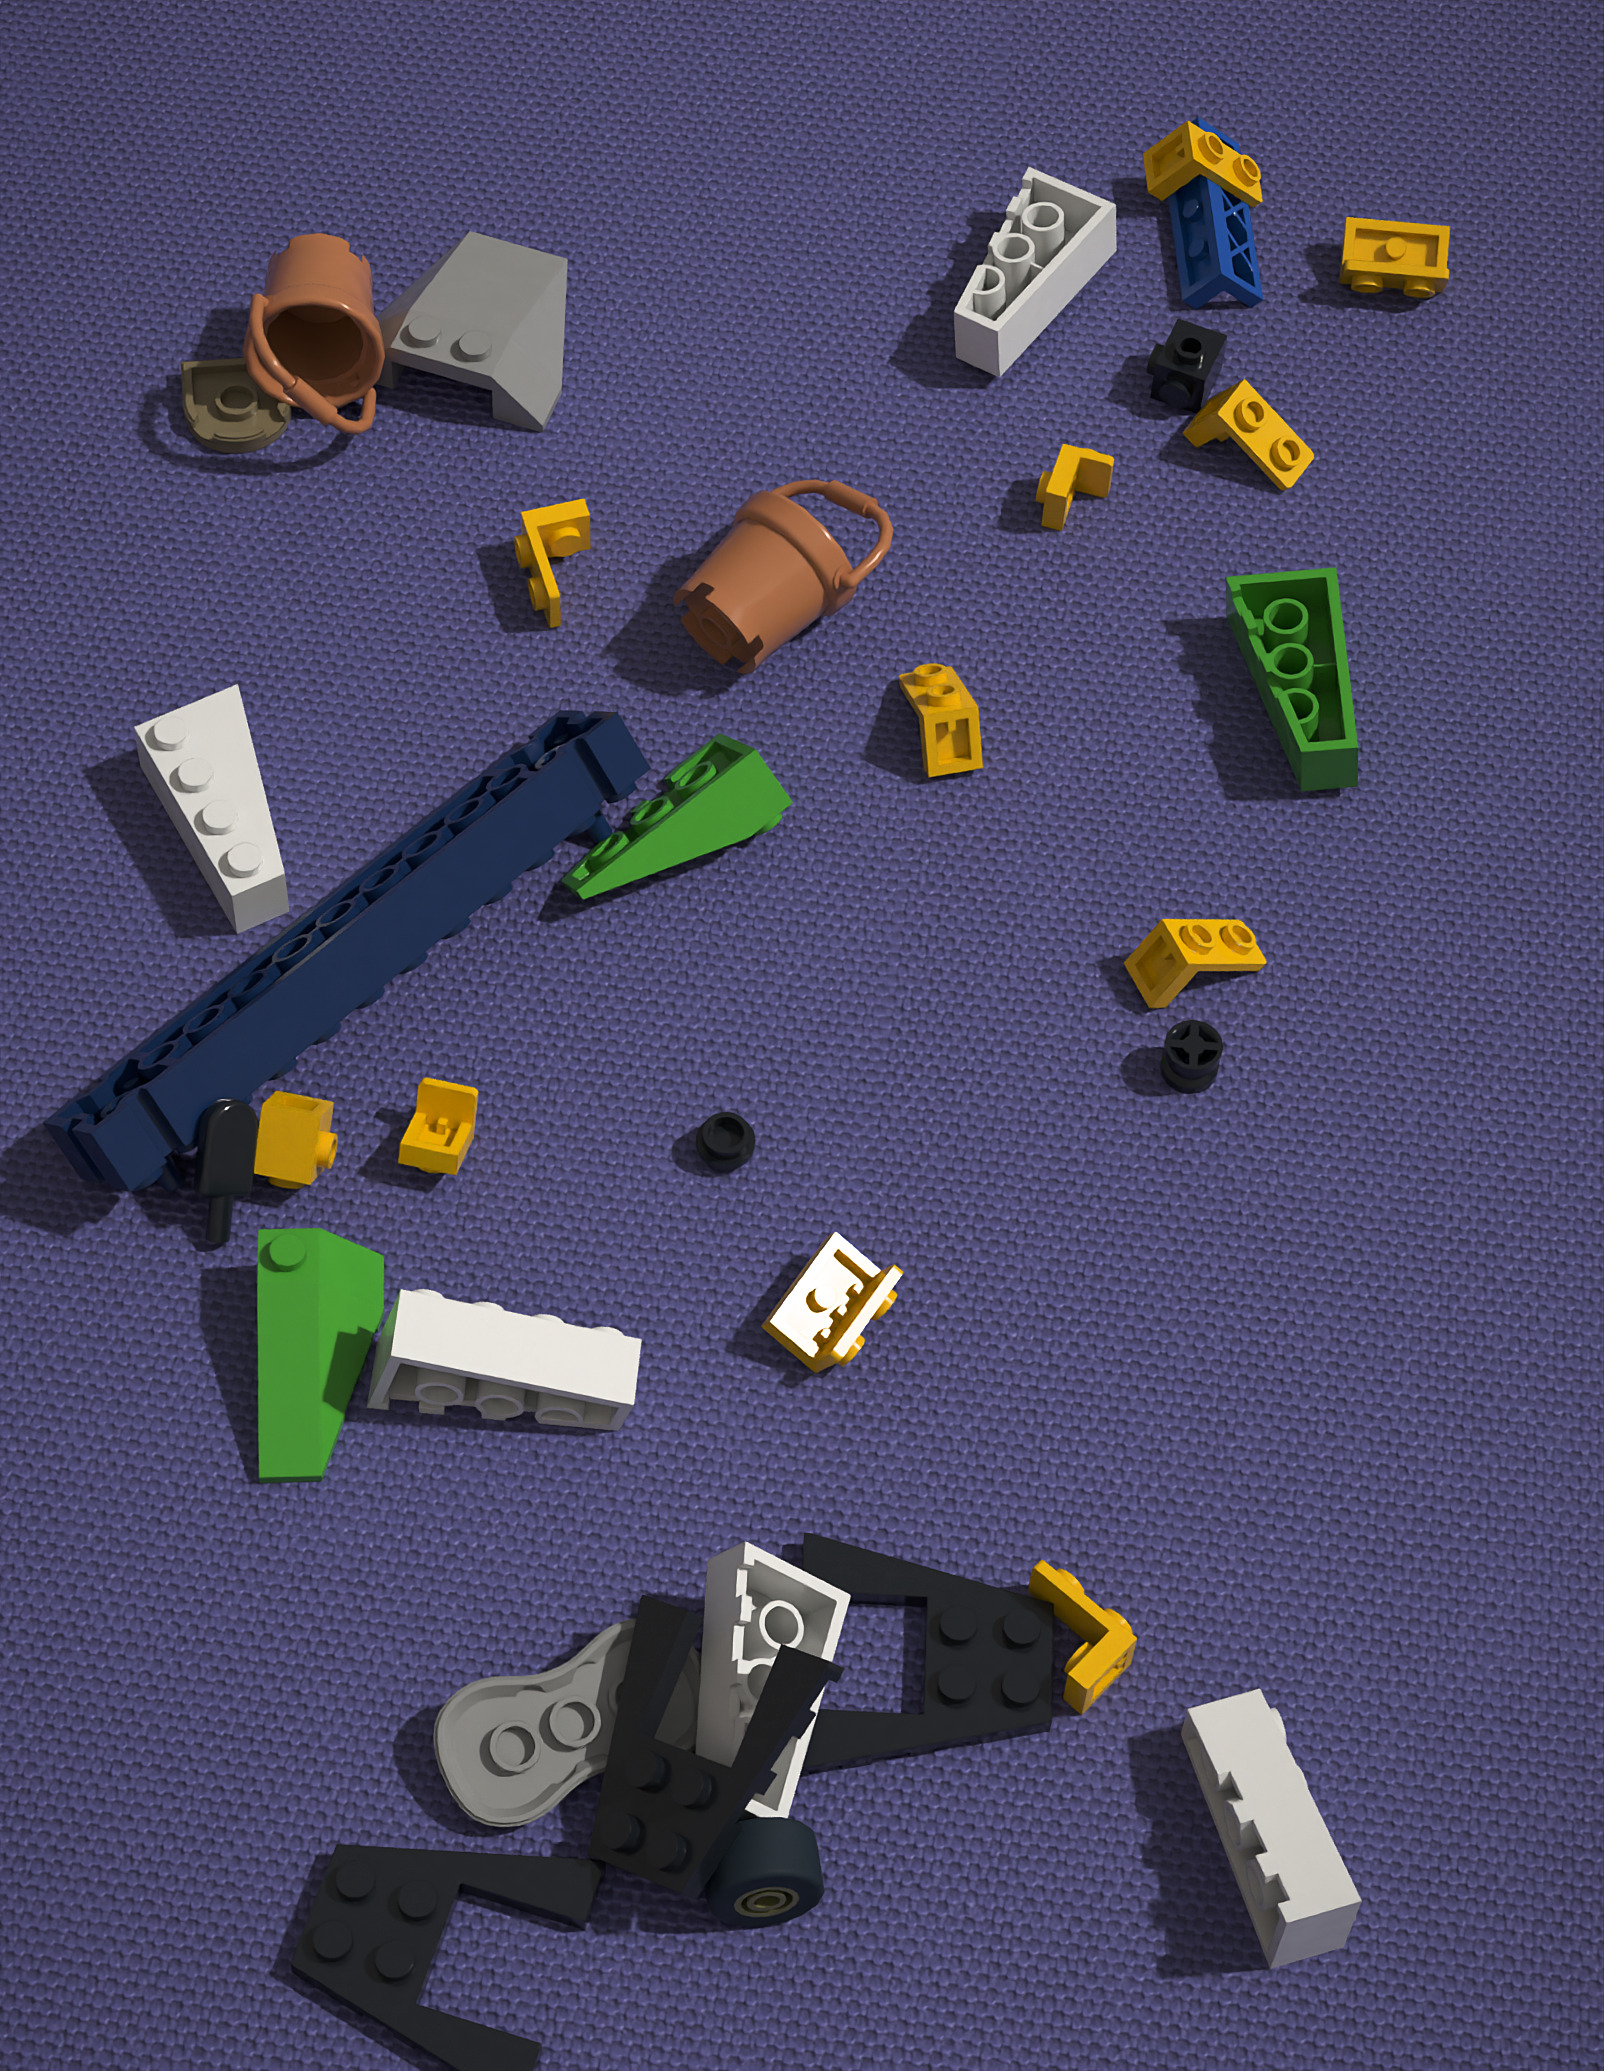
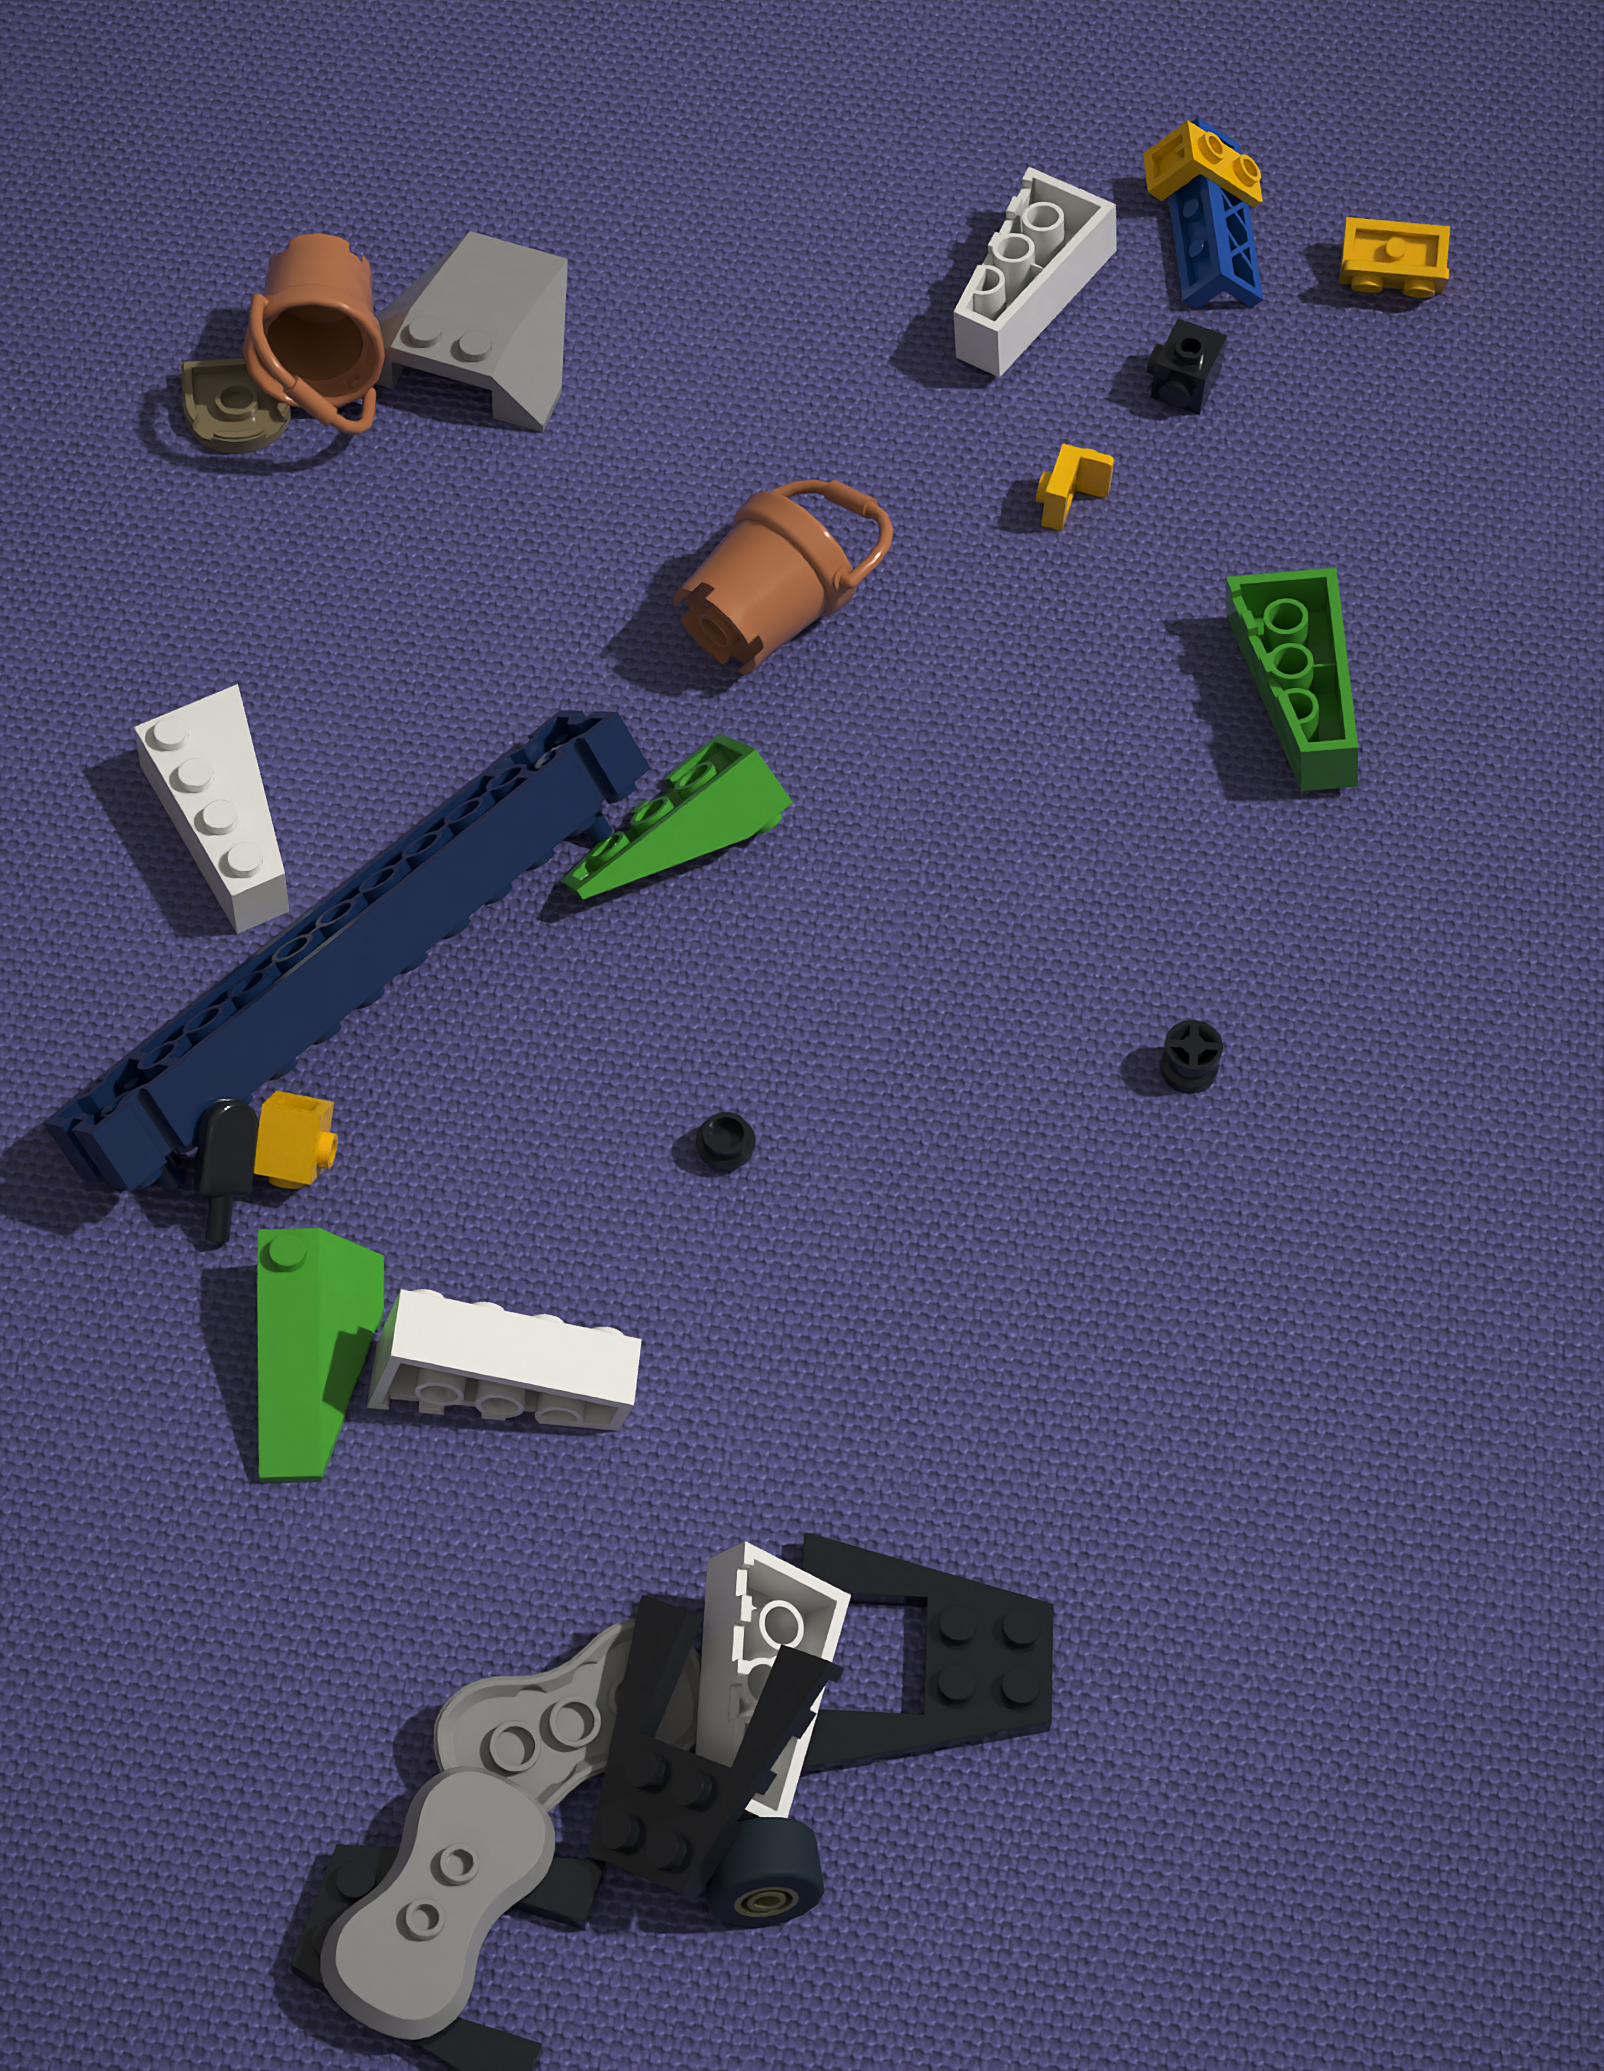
yellow bracket [398,1077,479,1176] -> none
yellow bracket [513,498,591,628] -> none
bracket [761,1232,903,1373] -> none
yellow bracket [899,663,983,777] -> none
yellow bracket [1028,1560,1137,1715] -> none
yellow bracket [1124,919,1267,1008] -> none
white wedge [1181,1689,1362,1969] -> none
yellow bracket [1182,379,1314,491] -> none
none -> light grey plate [320,1766,555,2040]

